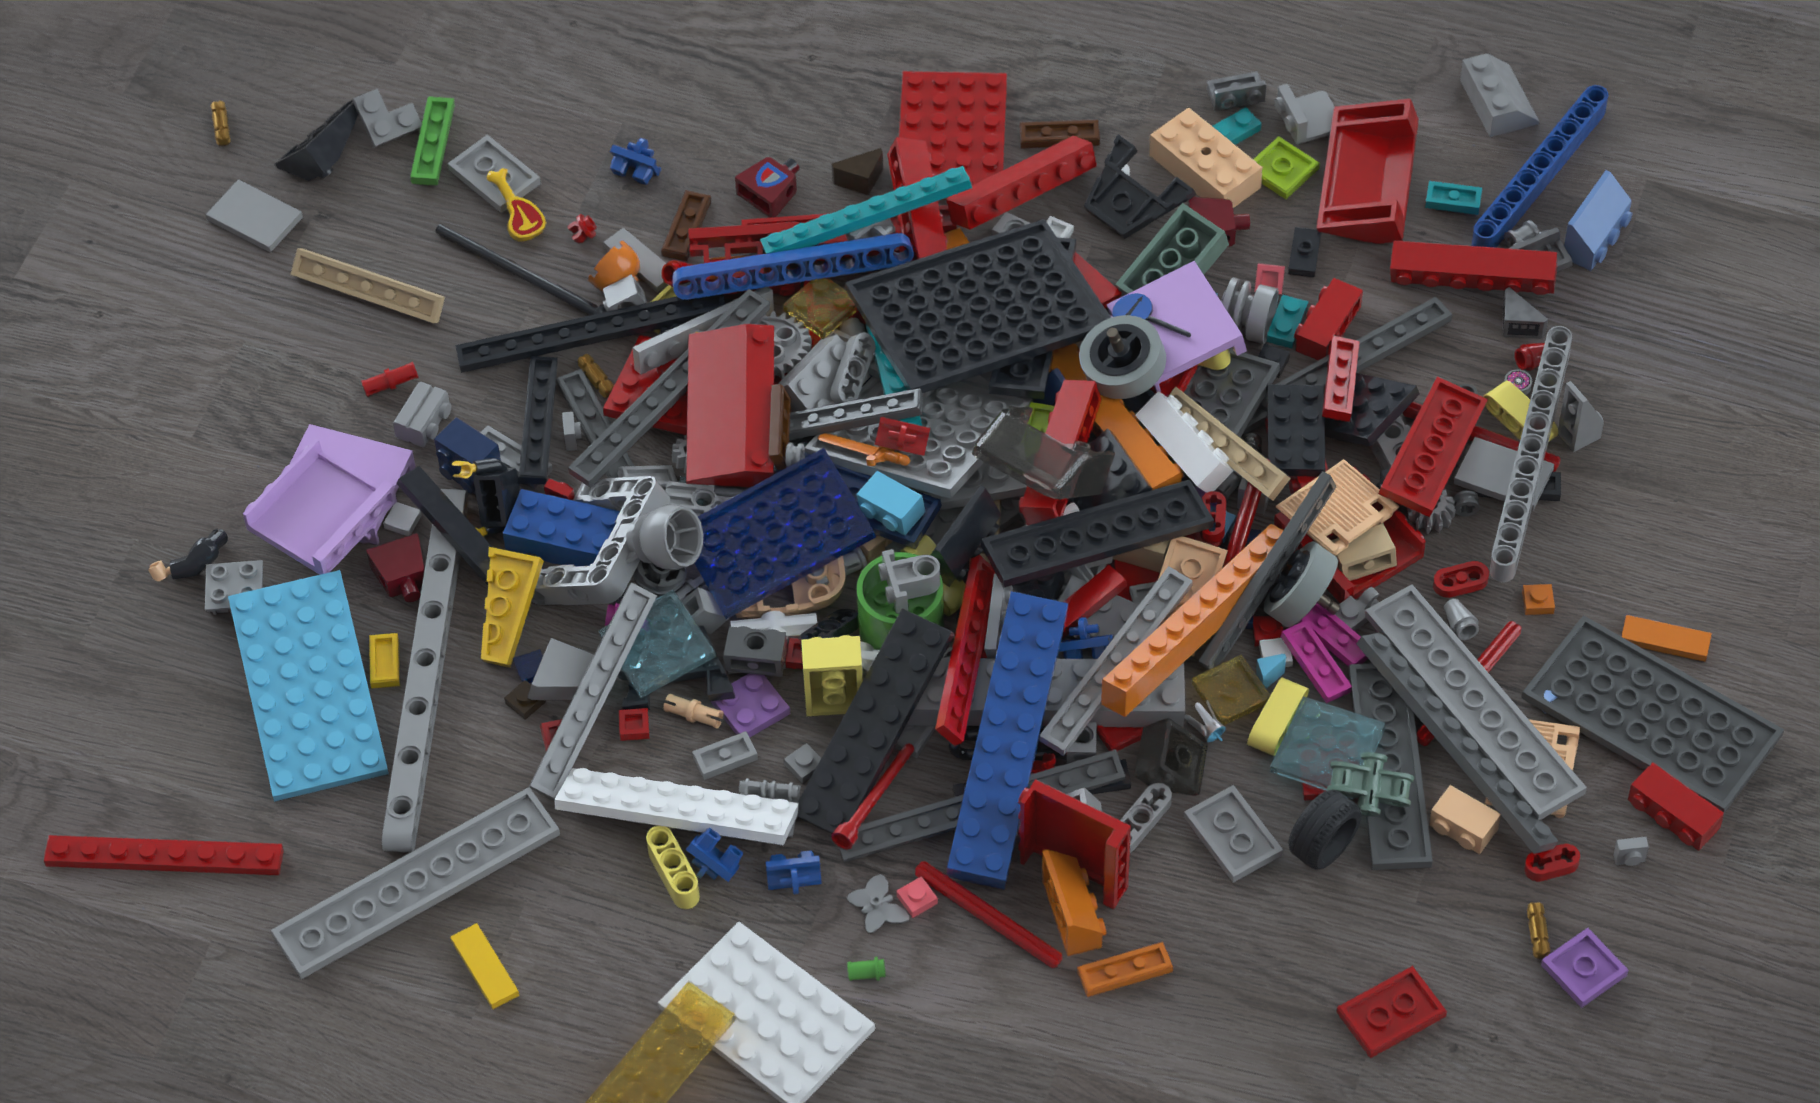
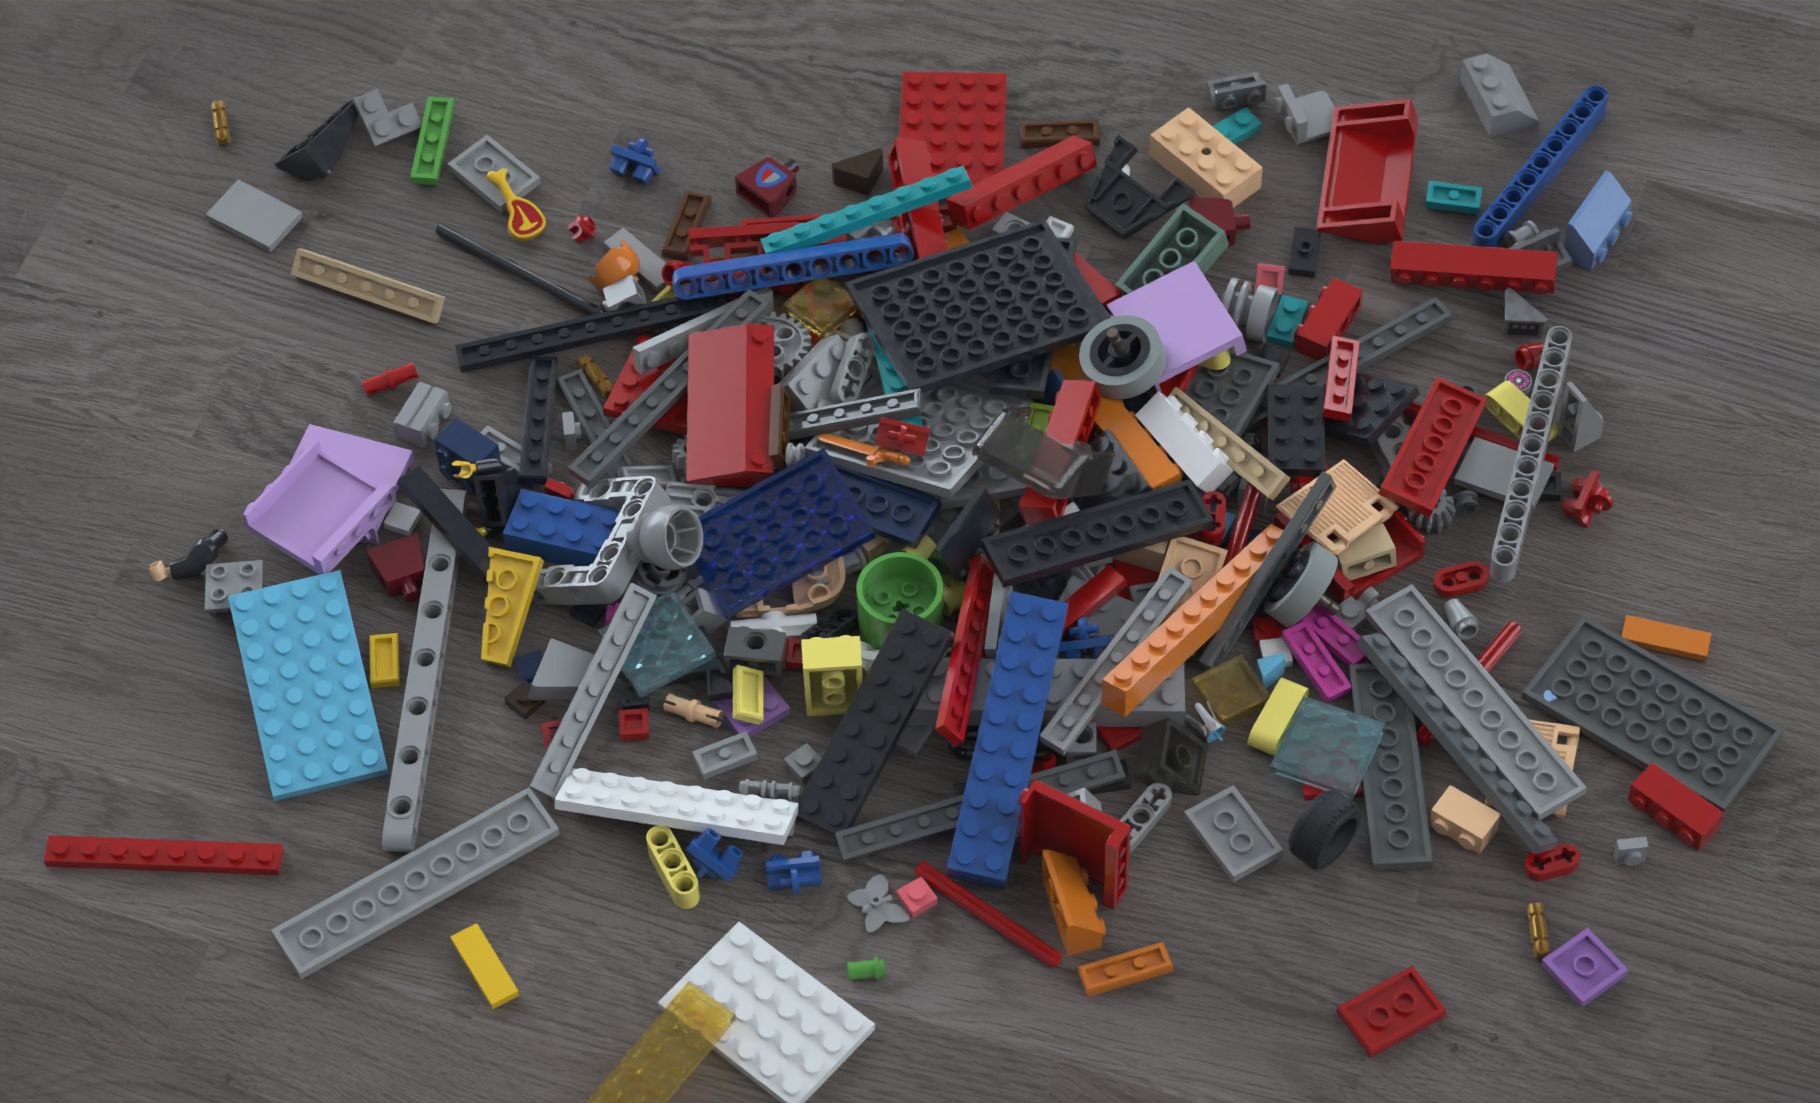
red piece [831,743,914,850] -> none
medium azure brick [856,471,925,535] -> none
light grey pin [878,549,940,614] -> none
blue piece [1112,293,1191,337] -> none
lime tile [1253,136,1320,199] -> none
sand green axle [1327,752,1414,816] -> none
orange plate [1522,584,1555,615] -> none
none -> black tile [569,603,609,628]
none -> light yellow tile [733,665,764,725]
none -> red hips [1563,471,1614,528]

